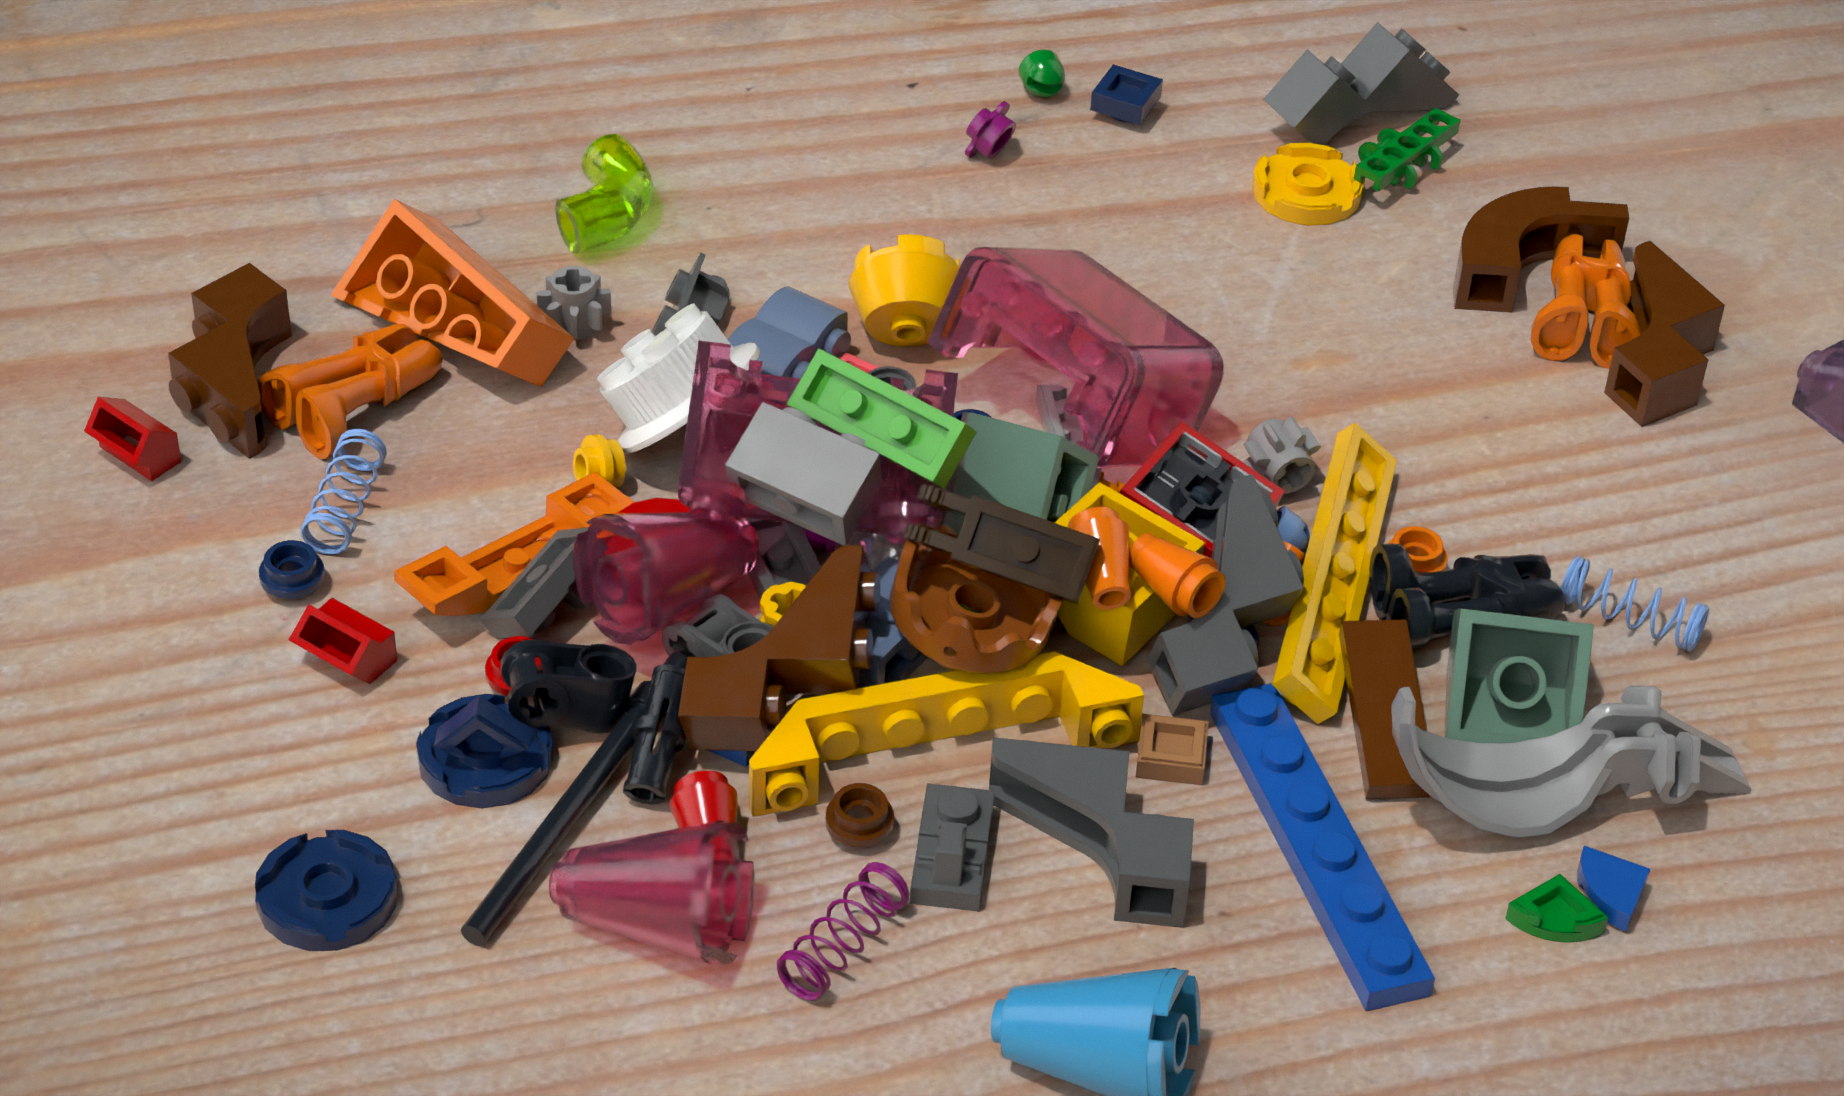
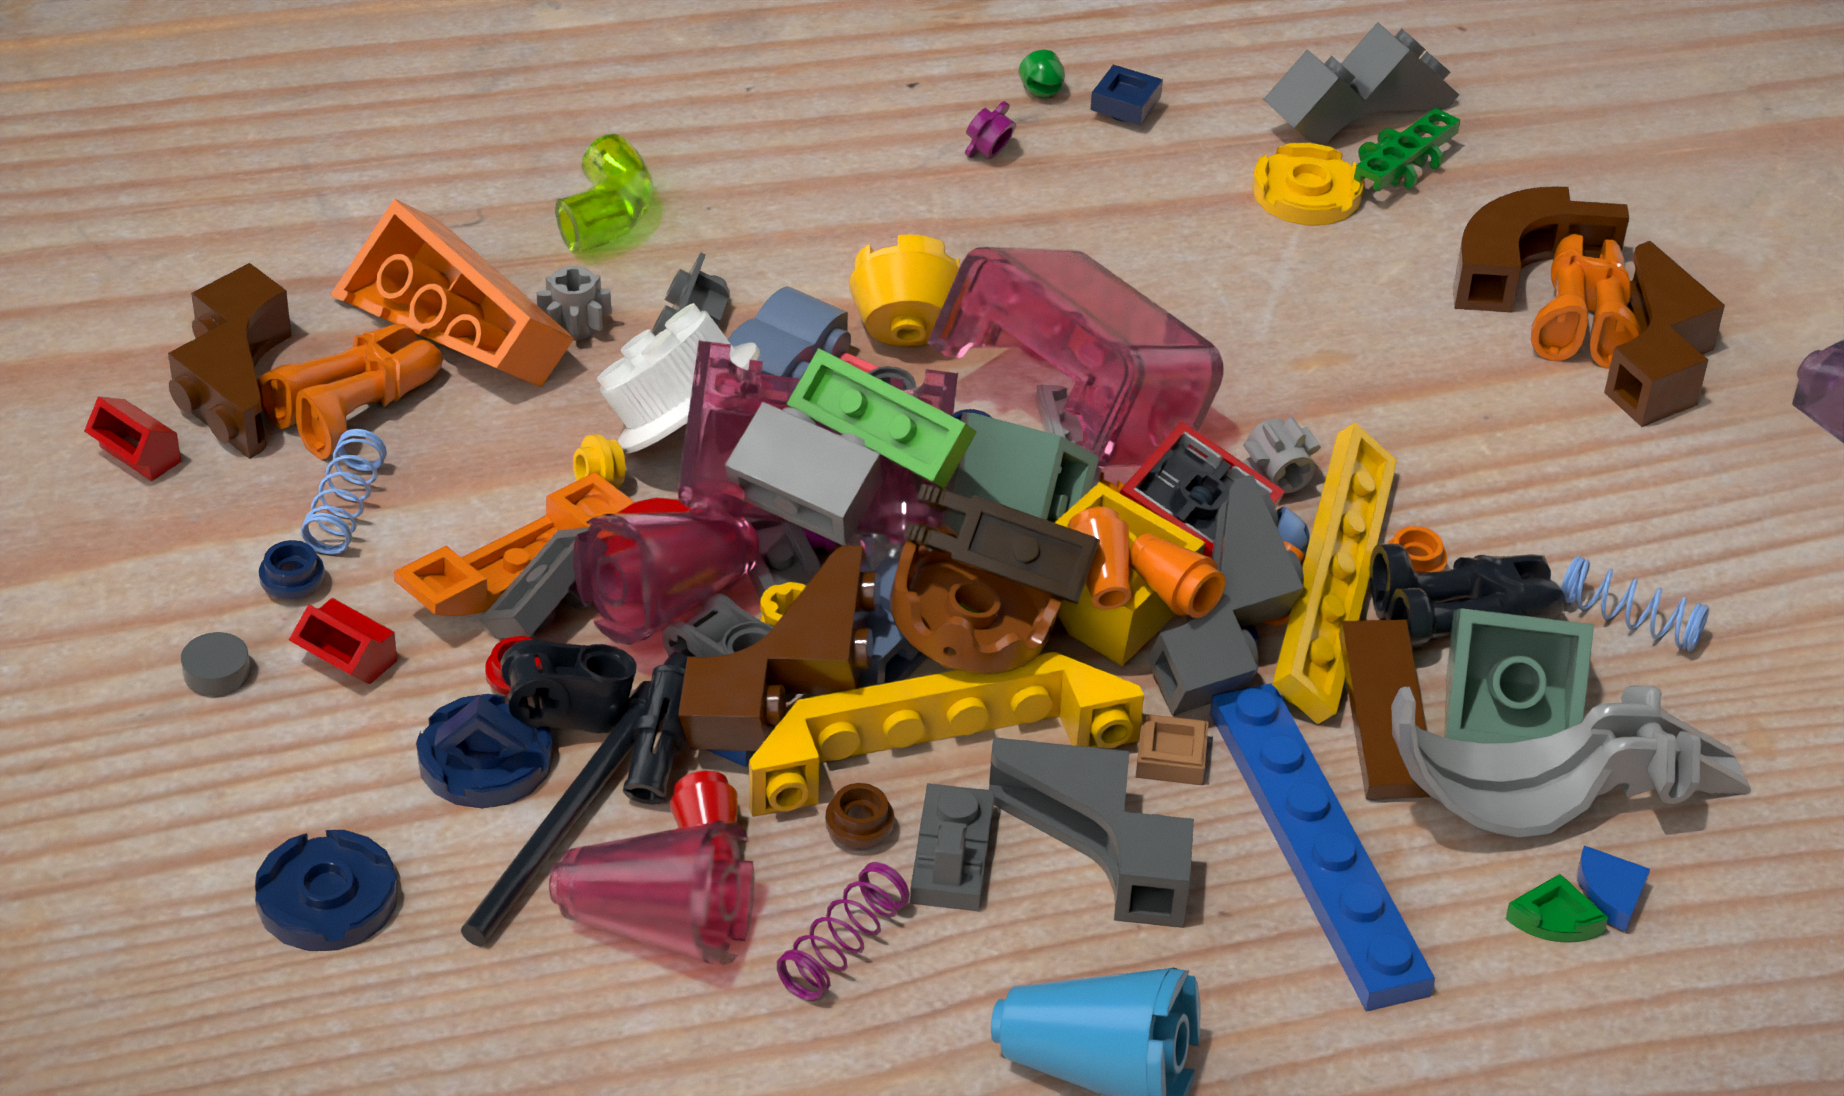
none -> dark grey tile [181,632,250,696]

